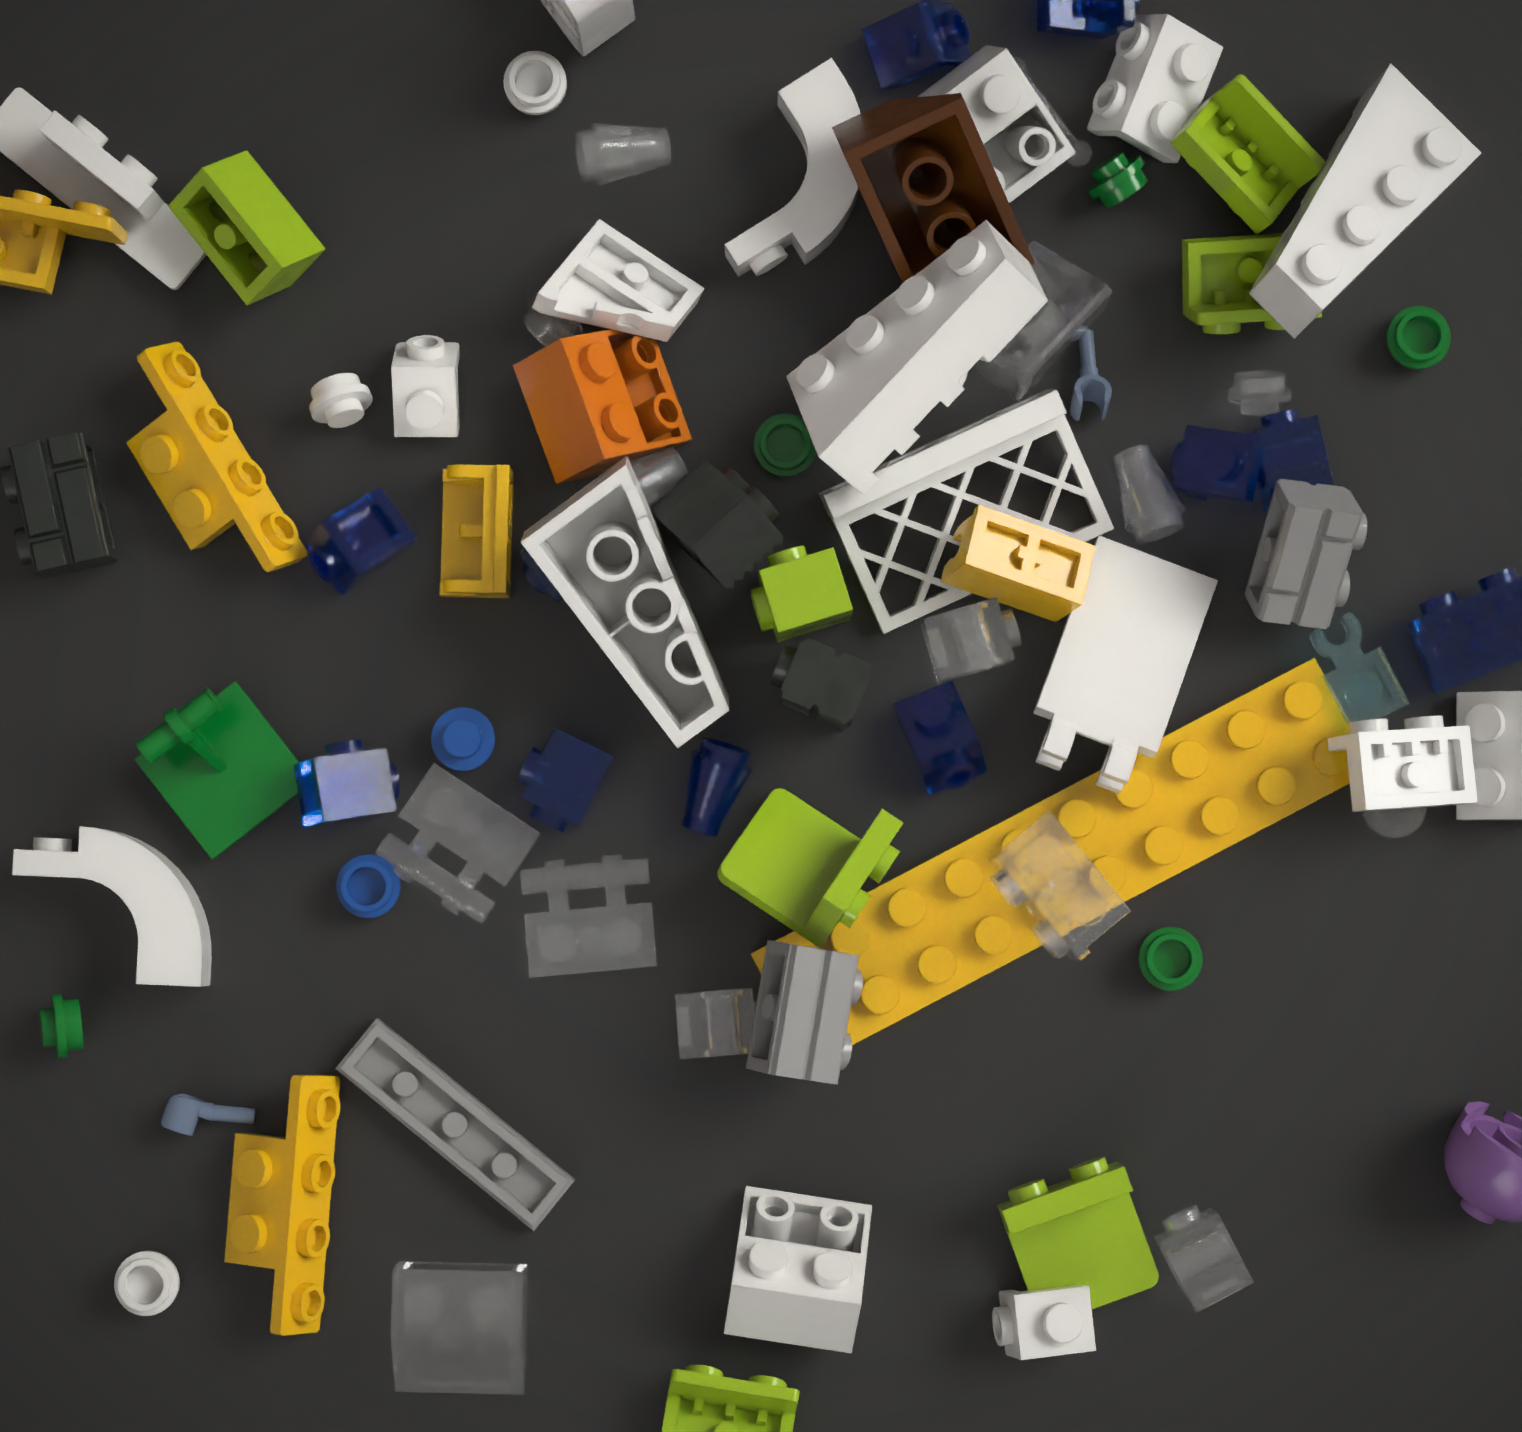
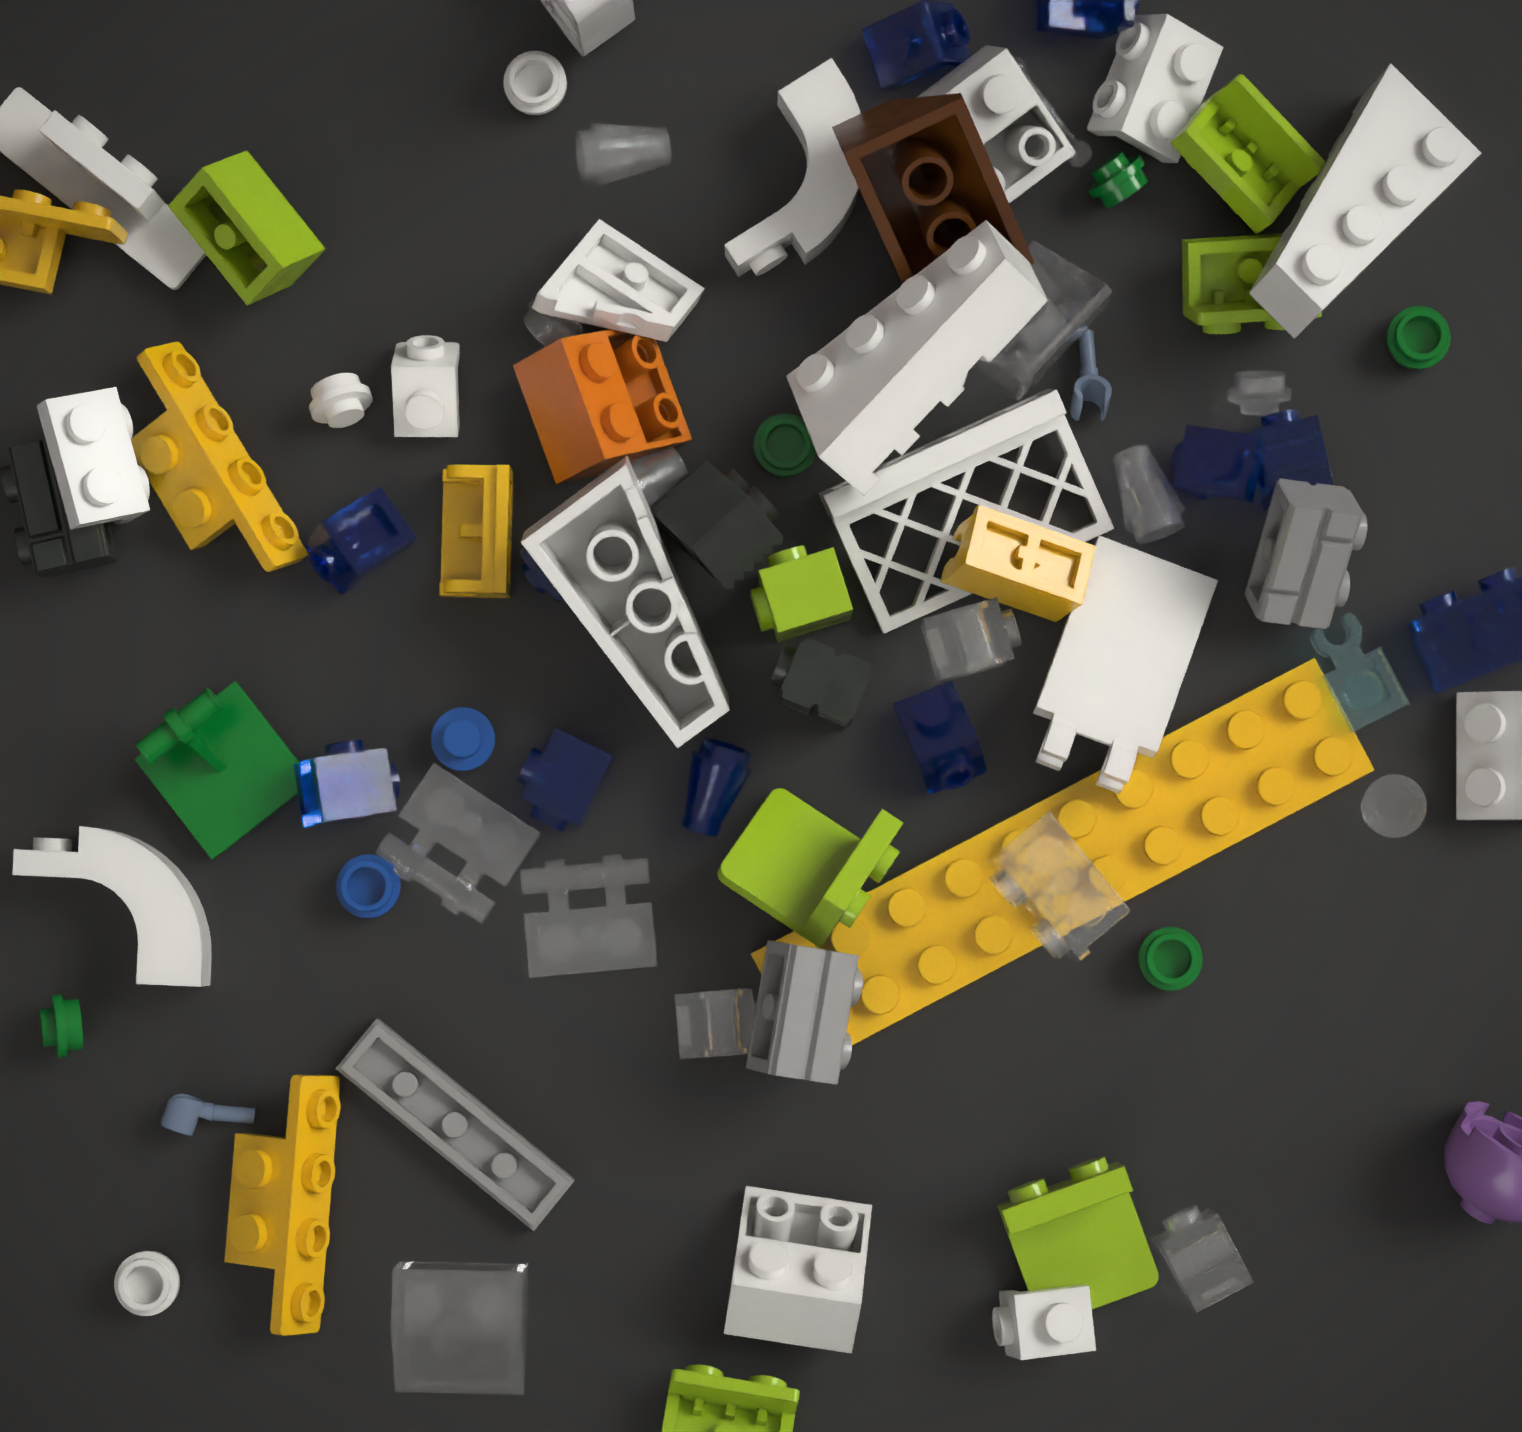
white bracket [1327,716,1477,812] -> none
none -> white bracket [37,387,150,530]

